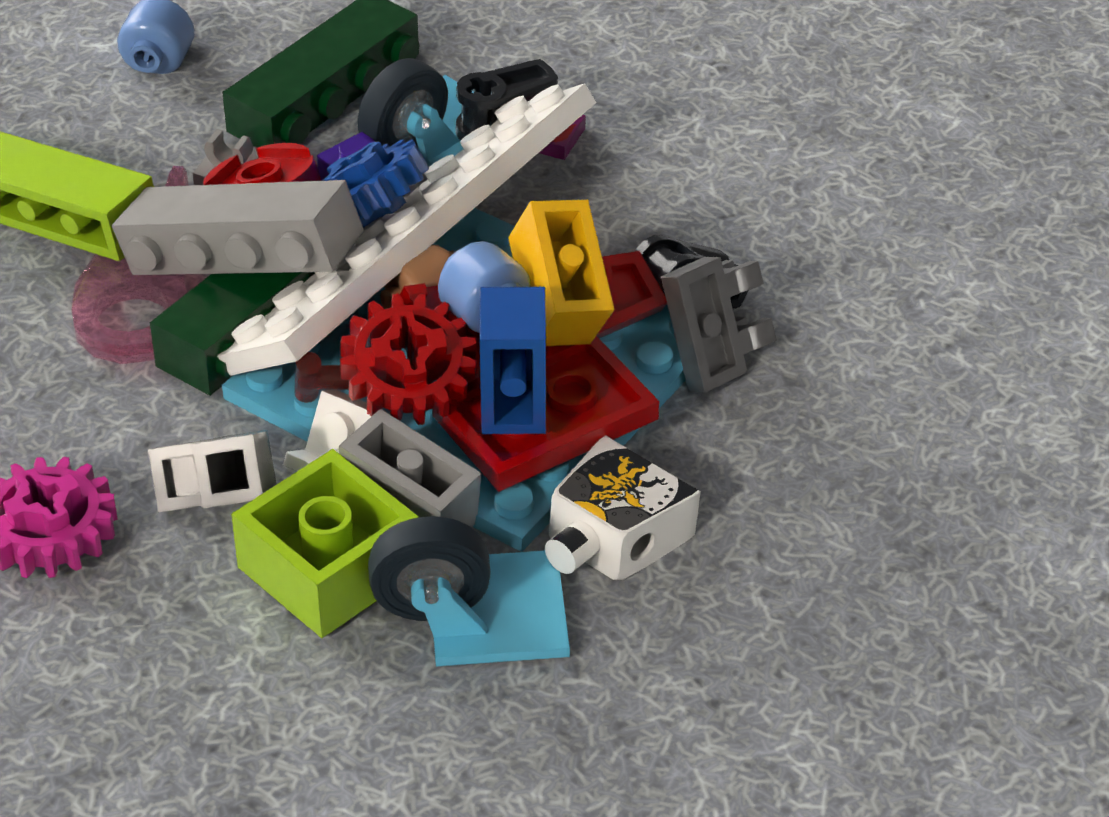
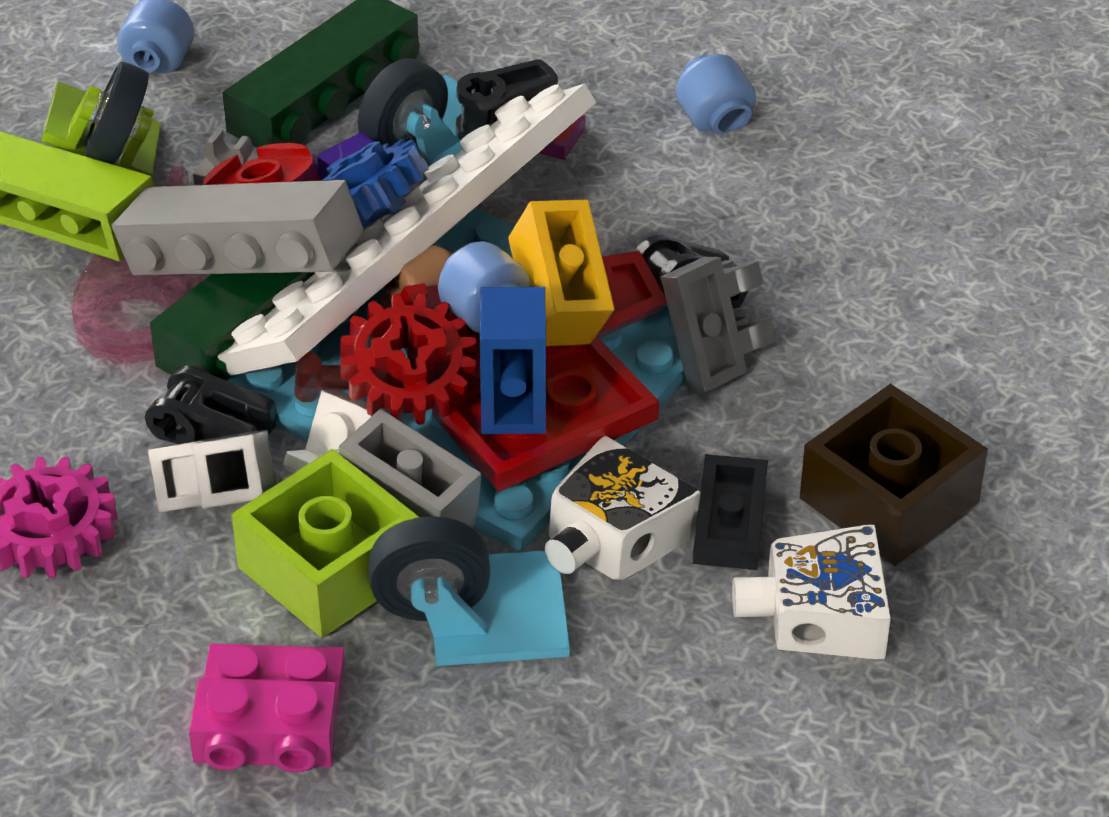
none -> plate [41,62,161,176]
none -> black piece [145,365,277,444]
none -> dark pink plate [189,644,345,773]
none -> medium blue head [675,54,756,135]
none -> black plate [692,454,768,570]
none -> white torso [732,525,891,659]
none -> dark brown brick [800,383,988,566]

